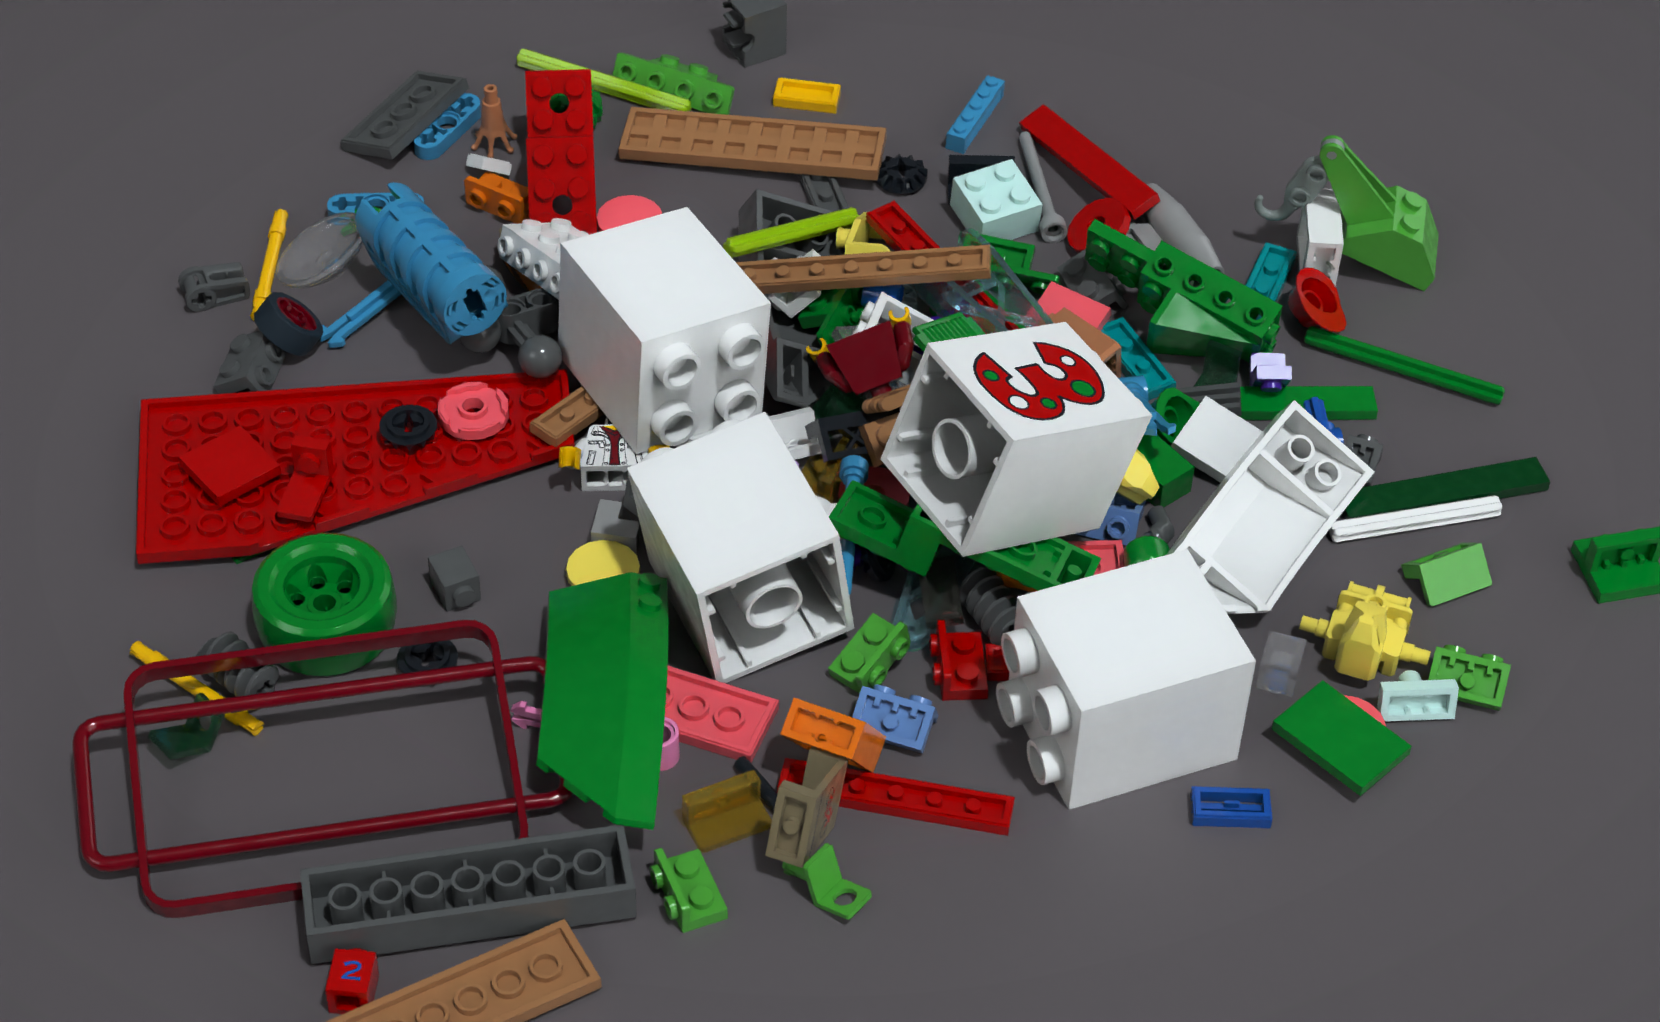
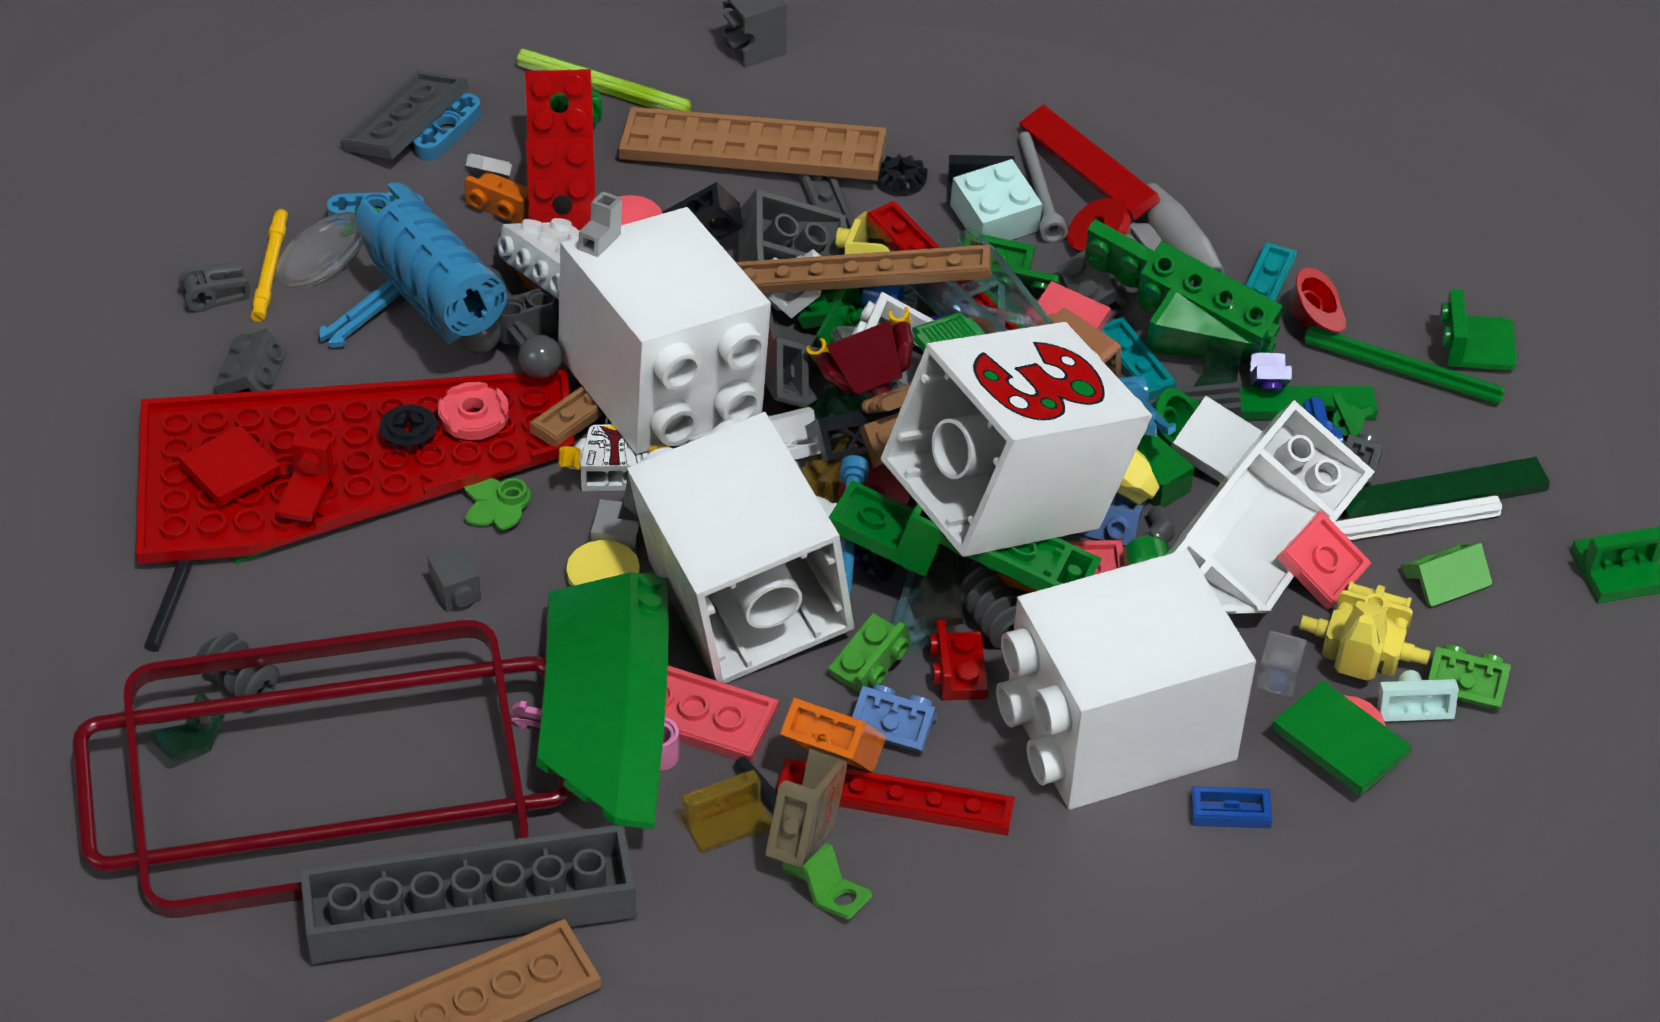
yellow piece [129,641,264,736] -> none
green wheel [251,533,397,676] -> none
black wheel [254,292,323,356] -> none
red brick [325,948,379,1014] -> none
black gear [397,640,458,673] -> none
nougat piece [471,84,517,158] -> none
bright green bracket [612,52,735,115] -> none
bright green bracket [649,847,728,933] -> none
lime axle [723,207,859,258] -> none
yellow tile [773,77,841,114] -> none
dark azure piece [945,75,1005,154] -> none
red tile [985,644,1010,681] -> none
bright green slope [1254,135,1439,291] -> none
white window [1296,189,1344,287] -> none
none -> black bar [144,559,192,652]
none -> bright green plate [464,478,531,530]
none -> light grey piece [578,191,622,257]
none -> black brick [662,182,743,241]
none -> coral tile [1276,510,1372,610]
none -> green piece [1330,391,1374,437]
none -> green bracket [1440,289,1517,371]

